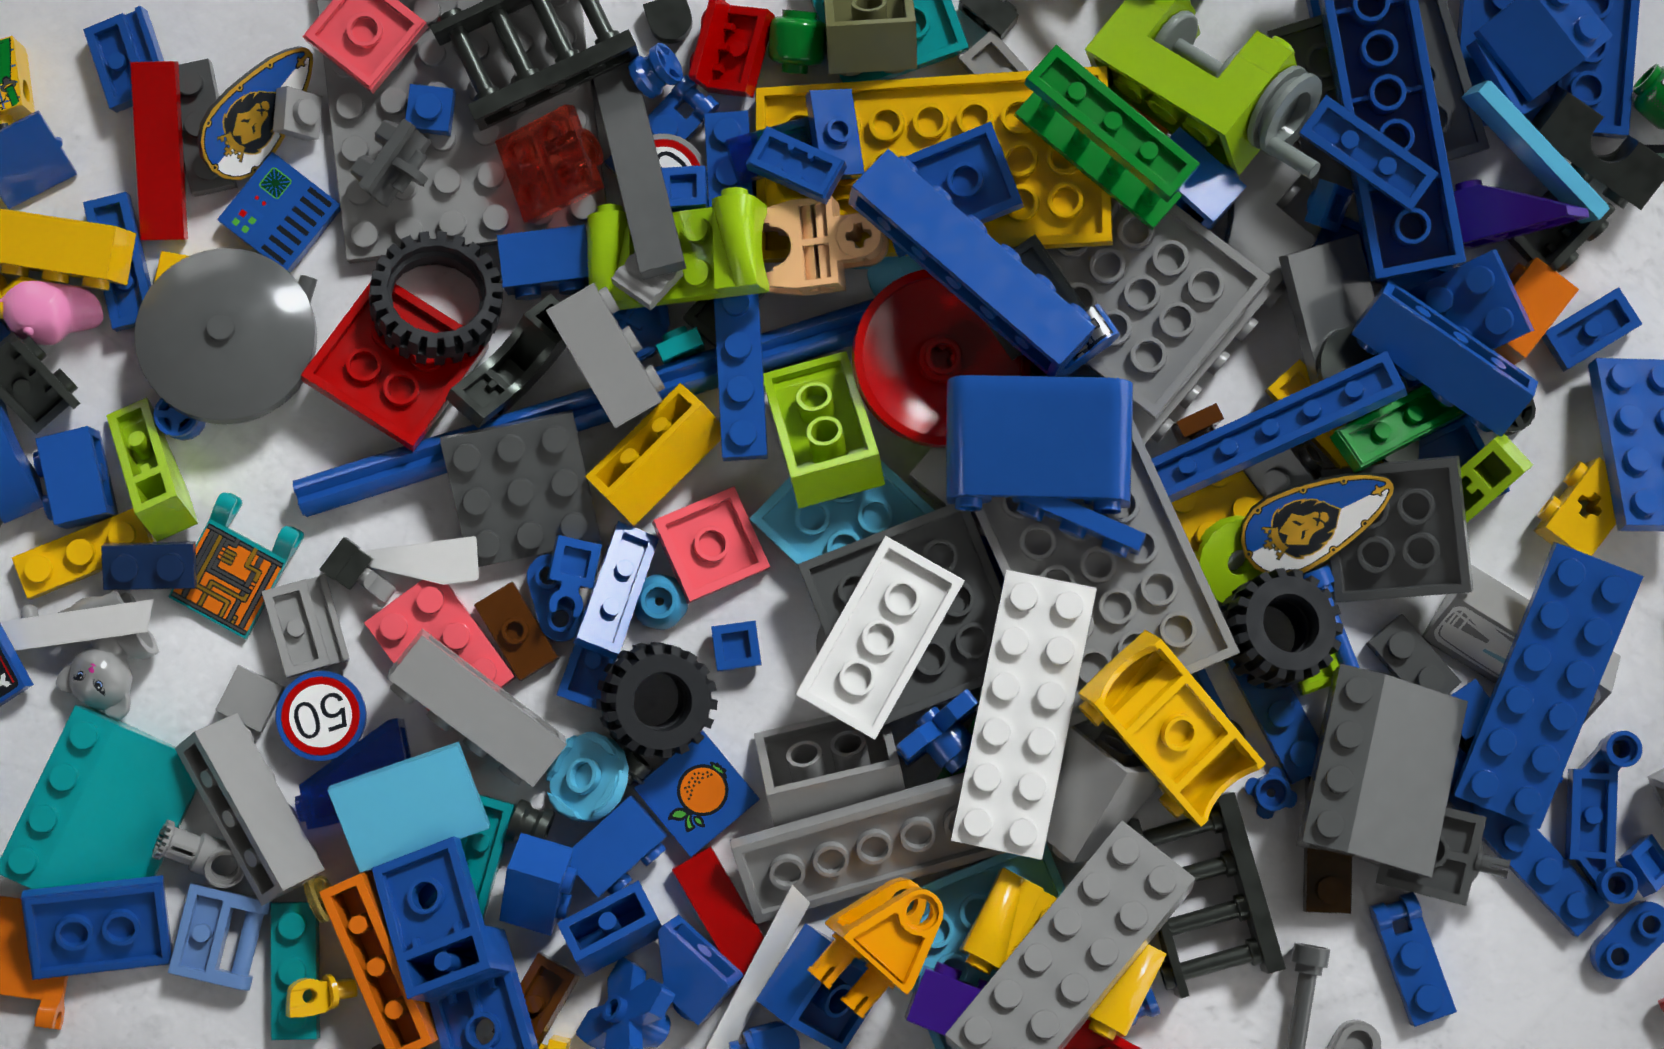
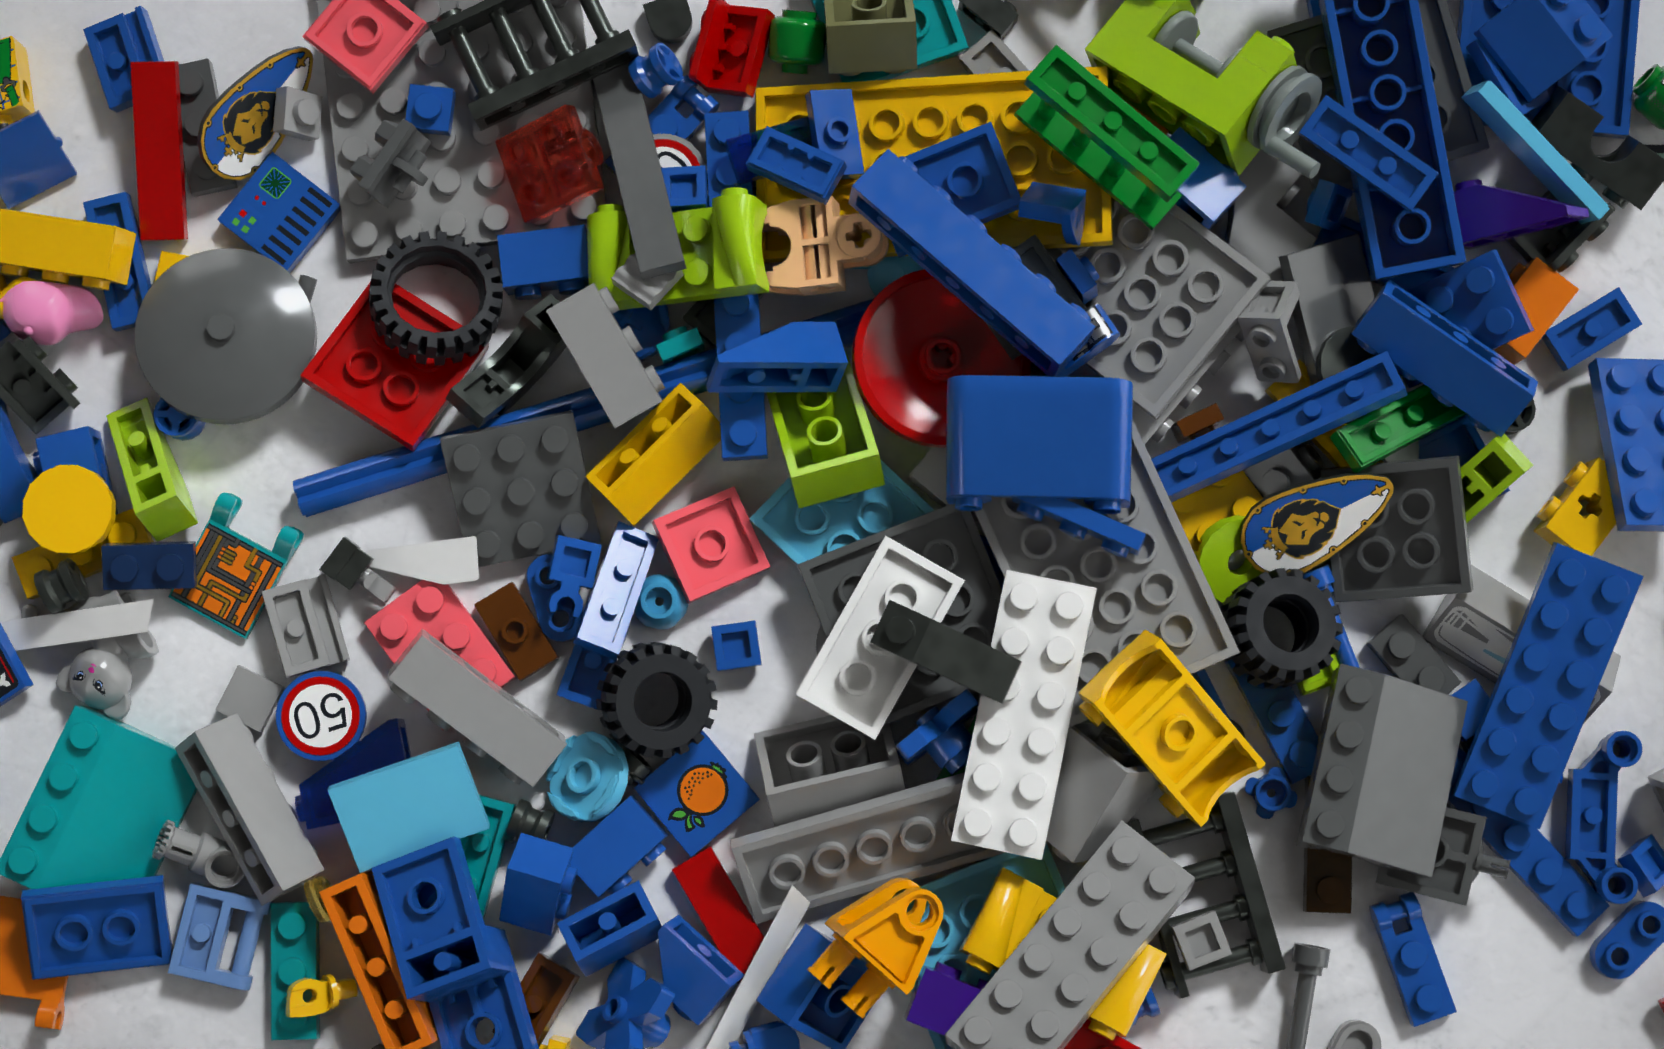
none -> yellow tile [22,465,116,554]
none -> pearl dark grey wheel [34,558,89,614]
none -> blue slope [706,321,848,392]
none -> pearl dark grey slope [870,600,1022,704]
none -> blue tile [1018,182,1086,246]
none -> blue plate [1056,249,1100,305]
none -> light grey plate [1170,910,1232,971]
none -> light grey bracket [1238,281,1302,383]

